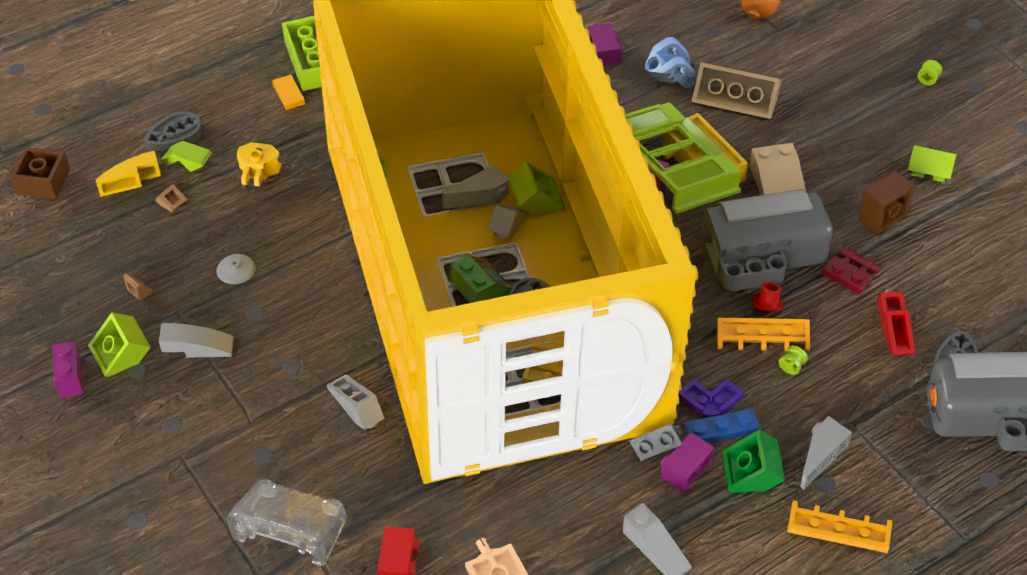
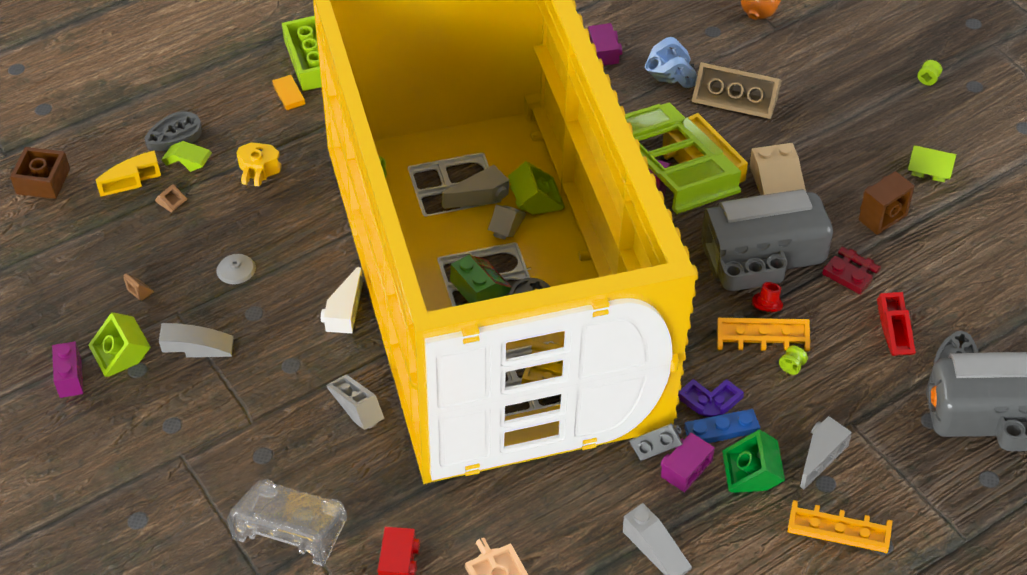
none -> white slope [321,267,363,333]

